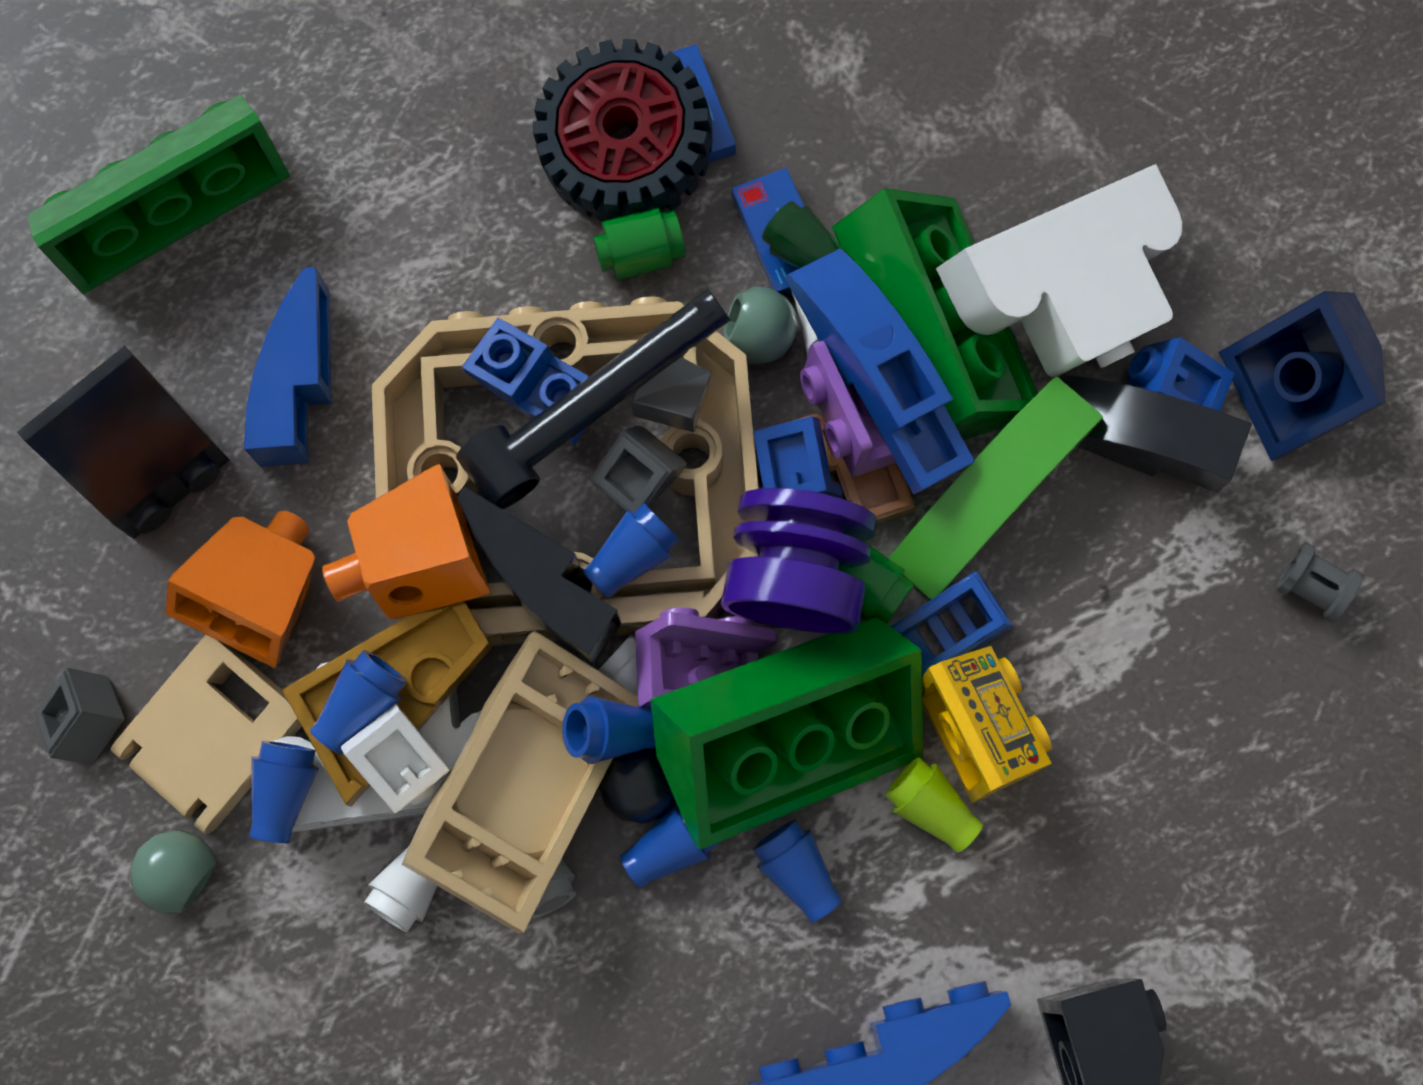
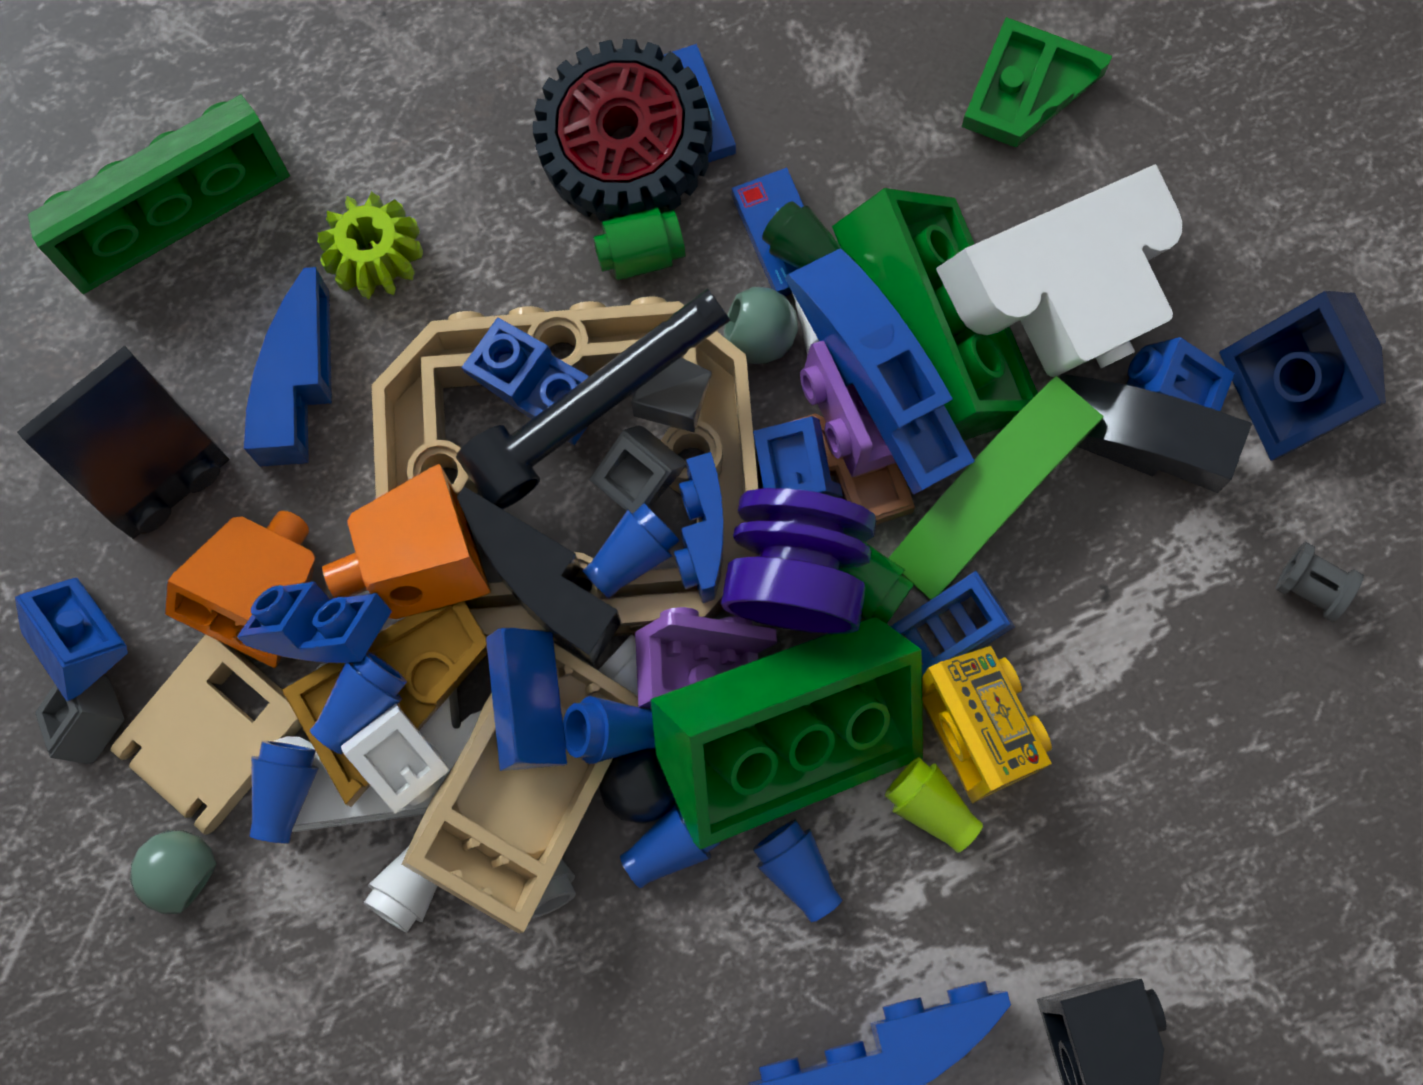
none -> blue slope [15,578,128,701]
none -> blue slope [237,581,392,663]
none -> lime gear [317,191,423,300]
none -> blue slope [486,628,567,771]
none -> blue slope [674,452,724,603]
none -> green wing [961,17,1112,147]

